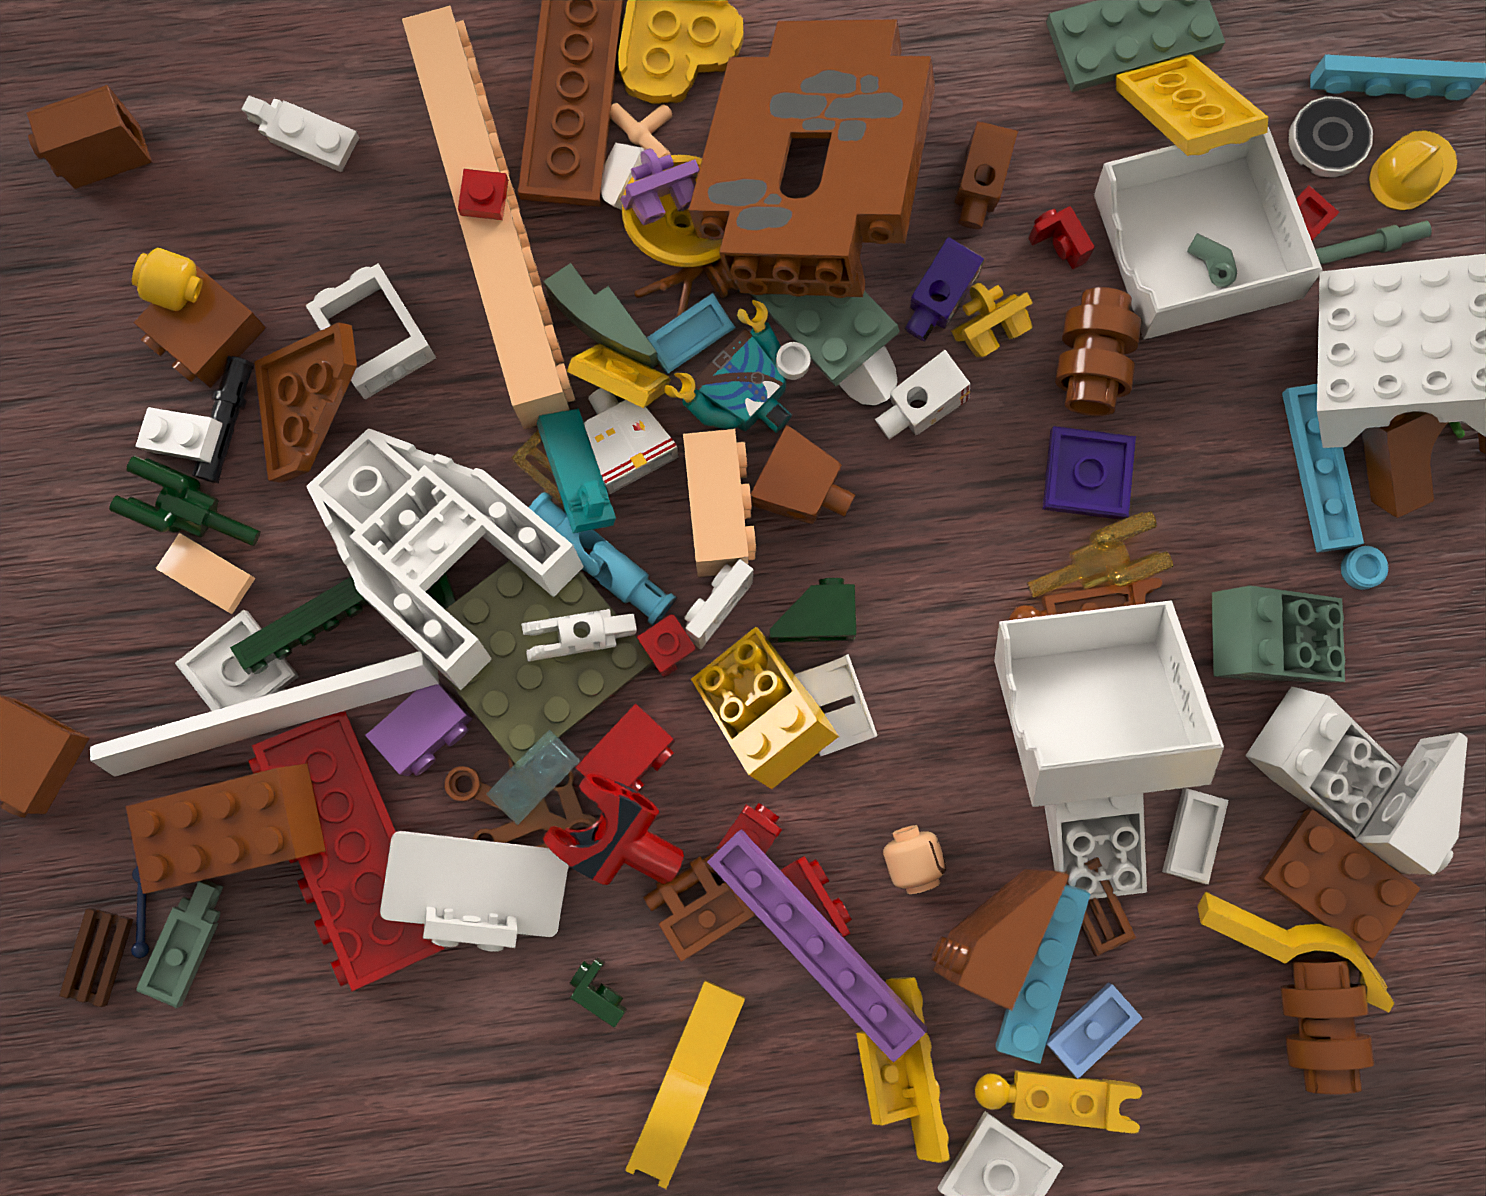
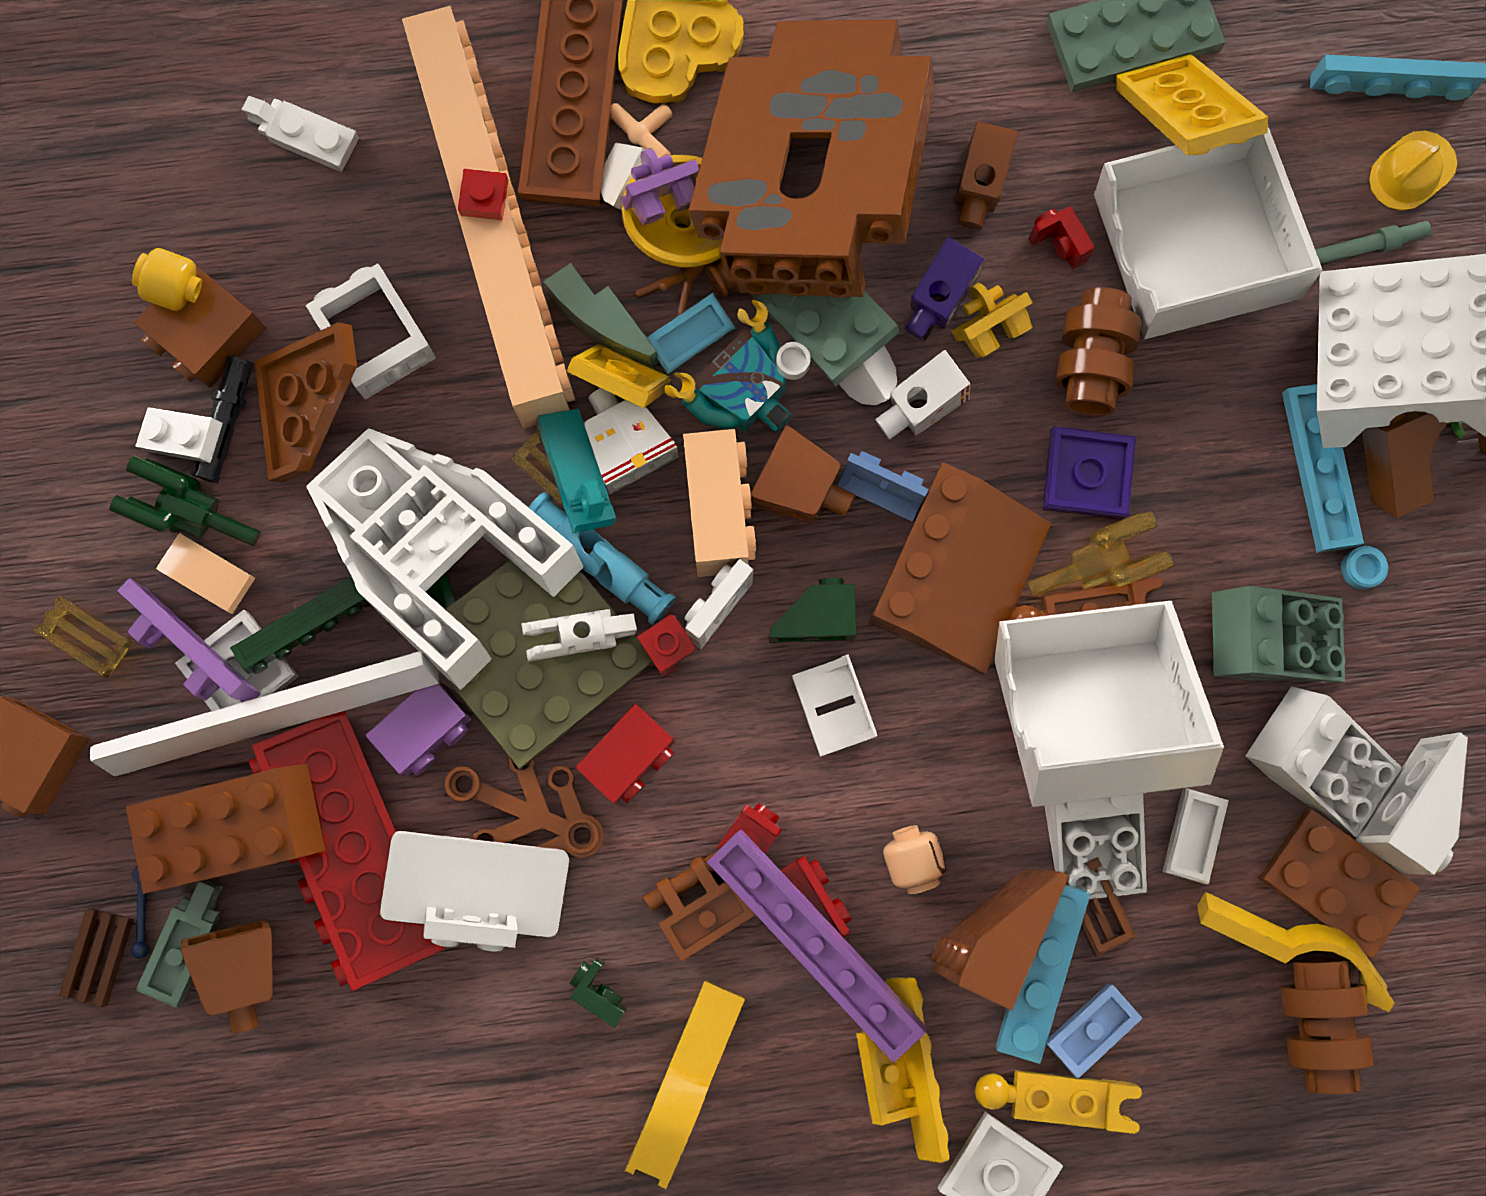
dark orange piece [26,85,152,189] -> none
clear light blue slope [486,730,580,825] -> none
red connector [543,773,684,885] -> none
yellow slope [691,627,839,789] -> none
sand green arm [1187,233,1237,287] -> none
black tile [1289,96,1373,177] -> none
red plate [1296,186,1339,241] -> none
none -> clear yellow tile [33,595,133,678]
none -> medium lavender hinge [118,578,261,702]
none -> dark orange torso [181,918,273,1033]
none -> medium blue piece [838,451,929,522]
none -> dark orange slope [869,462,1052,675]

